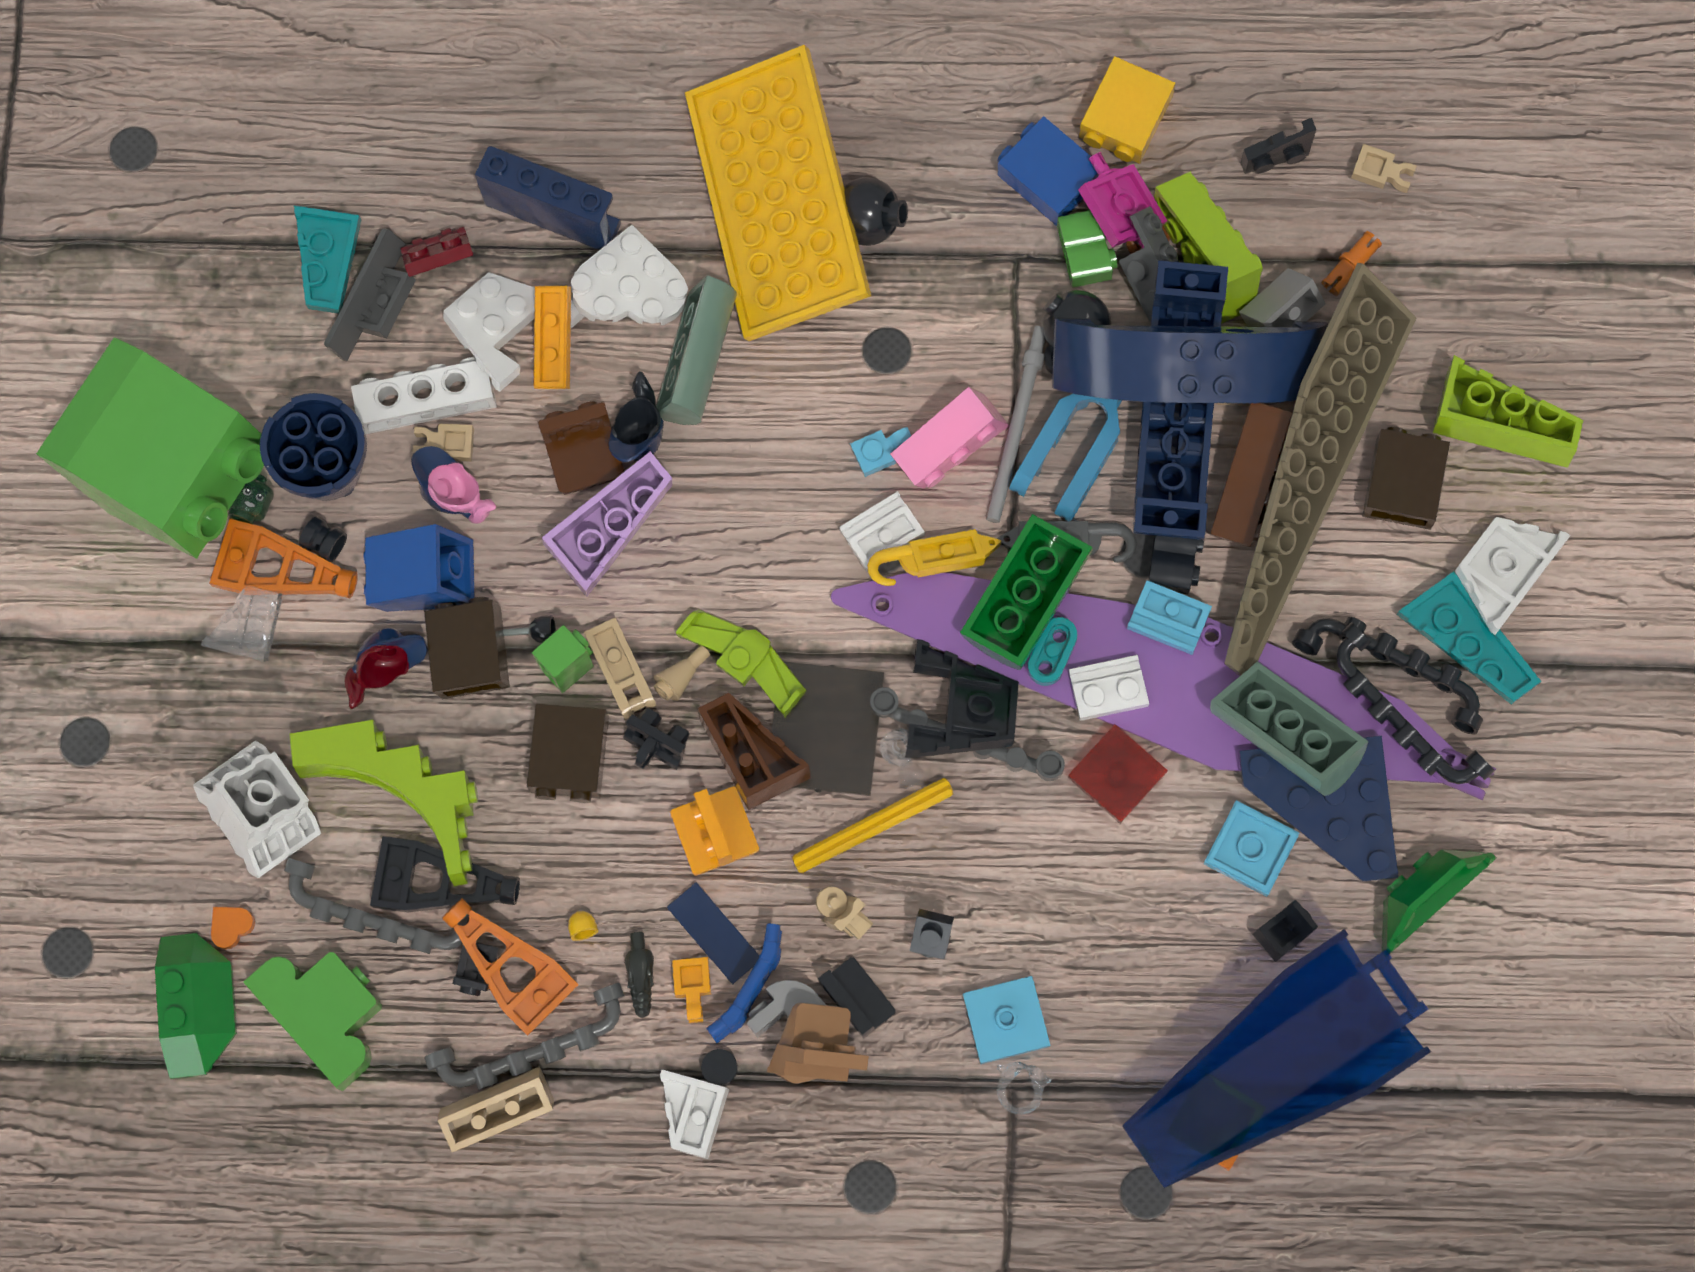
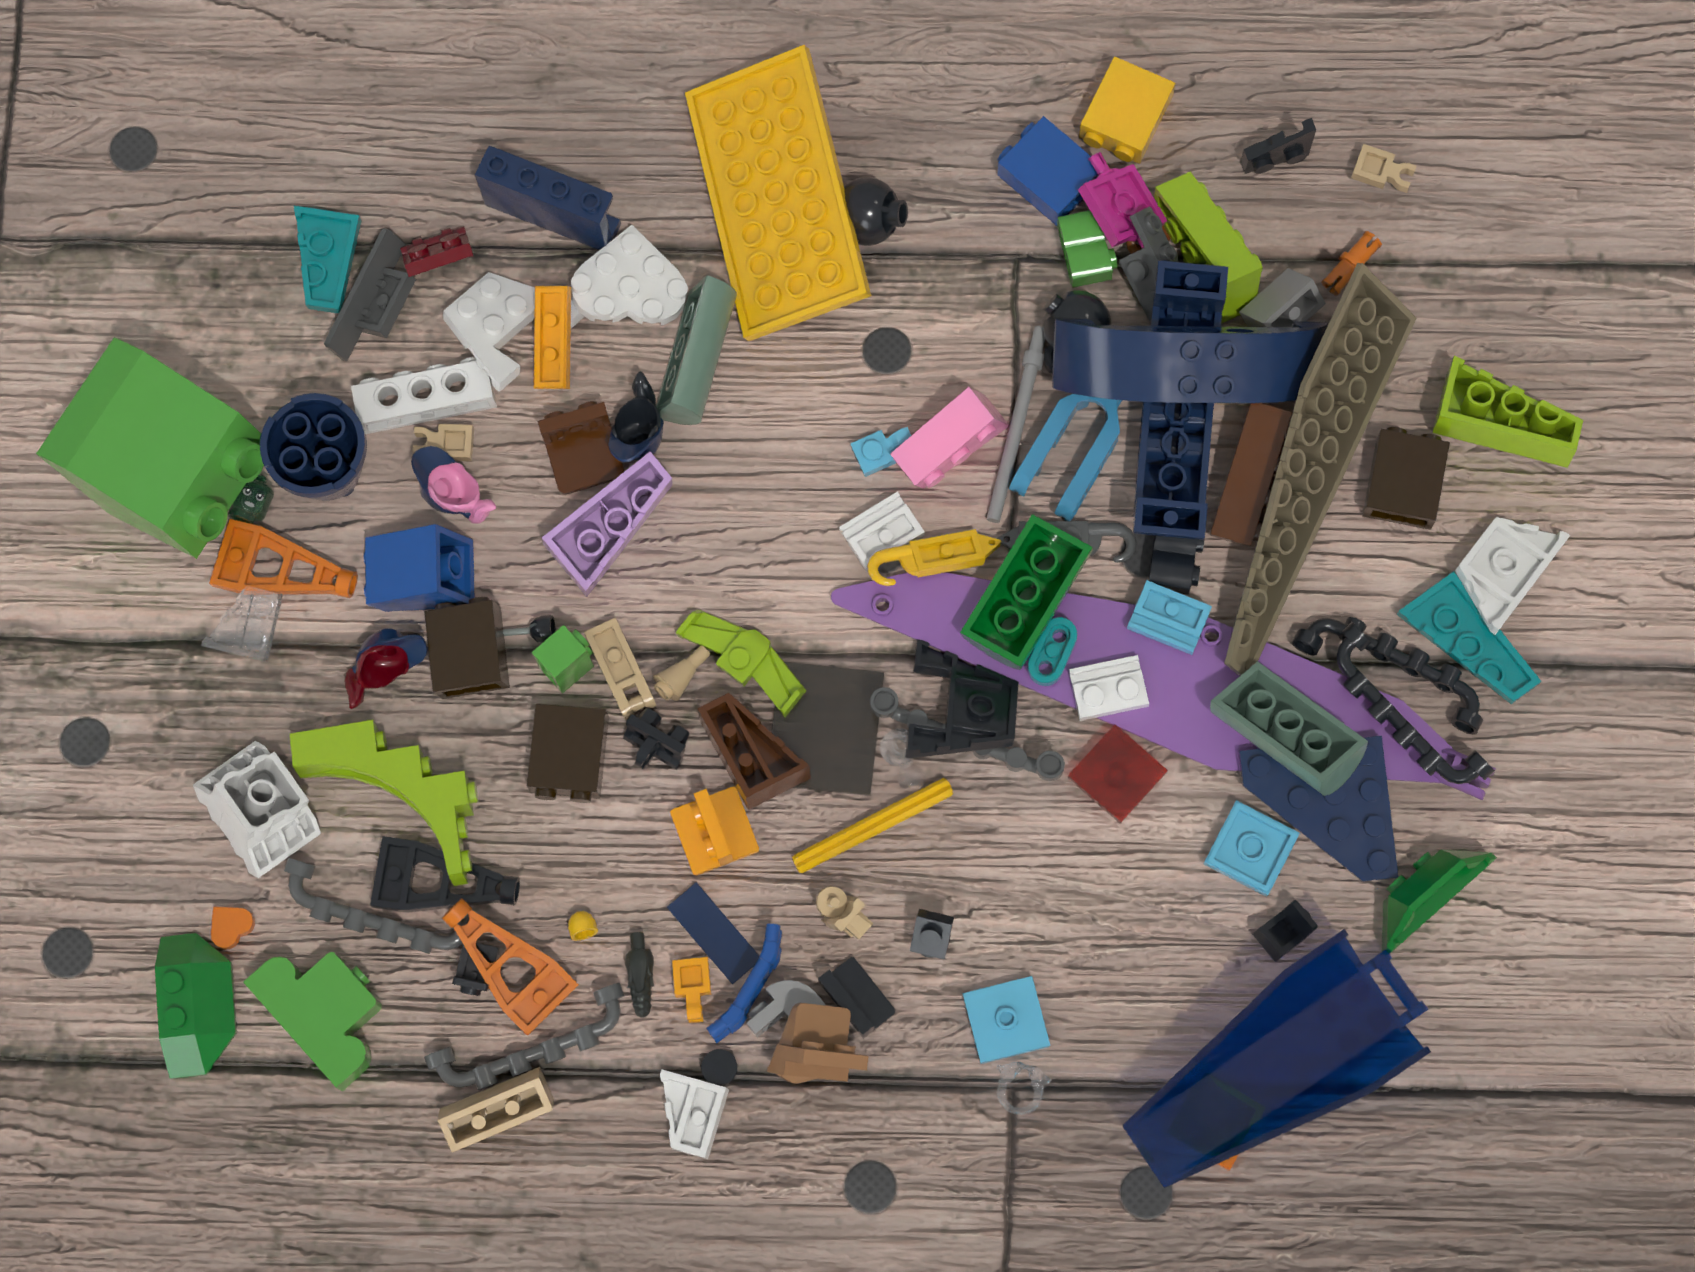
black wheel [299,516,347,562] -> none

